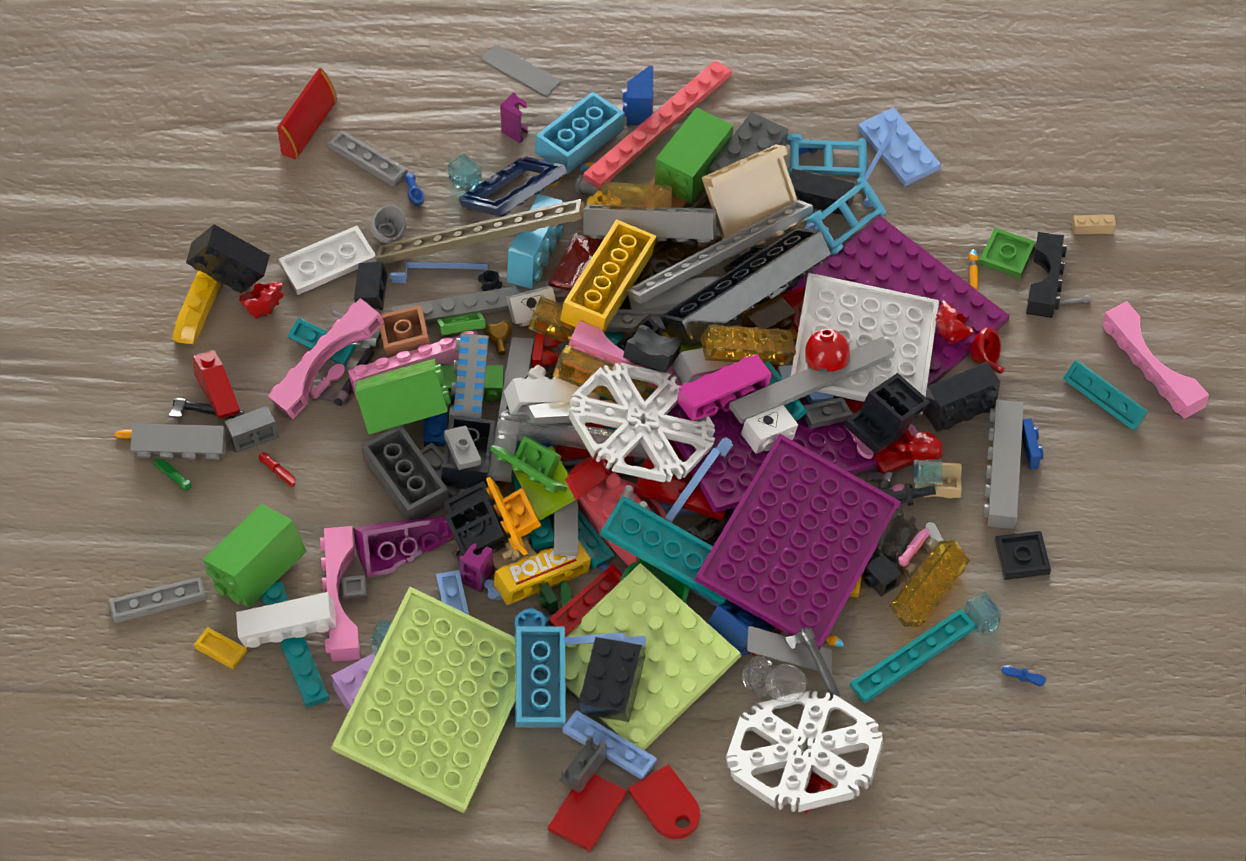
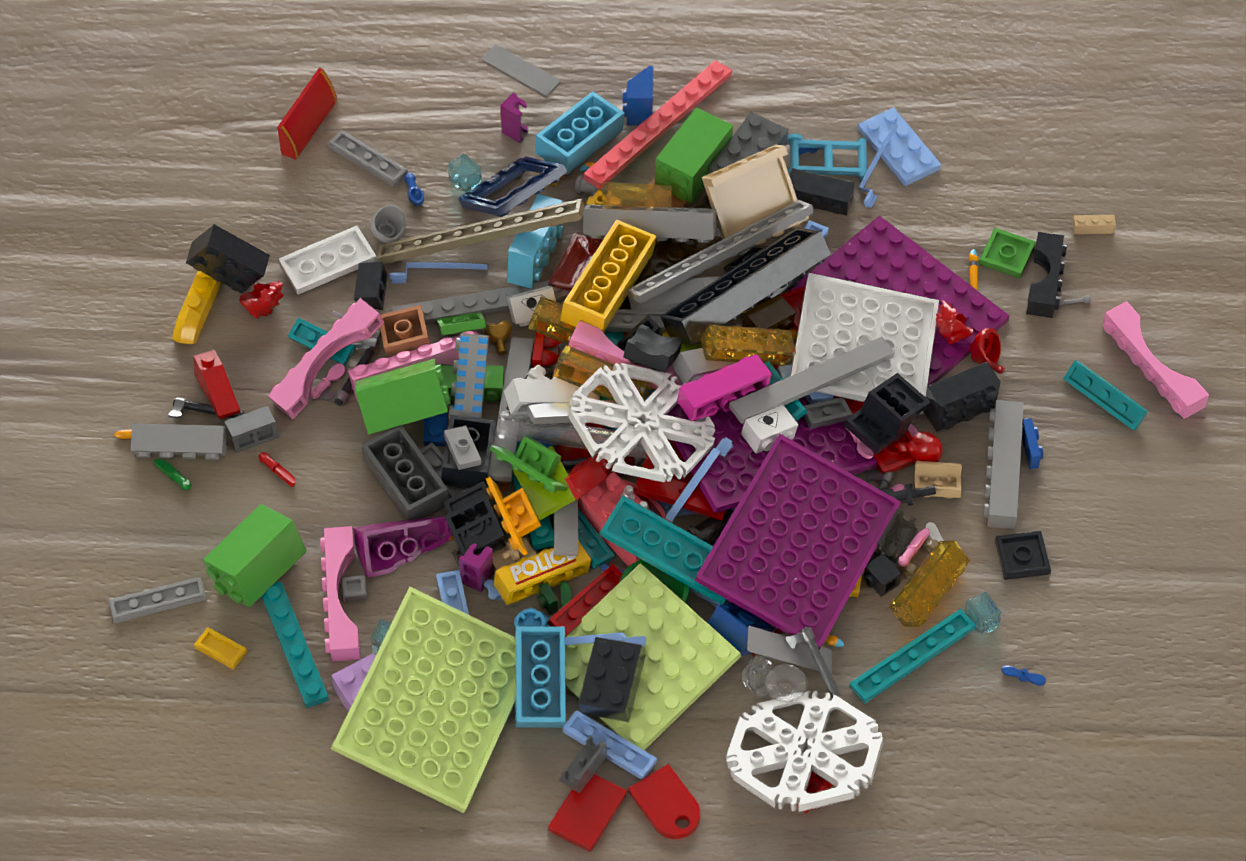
white brick [236,592,337,648] -> none
black plate [478,270,503,292] -> none
red cylinder [805,329,850,372] -> none
medium azure piece [806,176,886,256] -> none
clear light blue brick [914,459,942,483] -> none

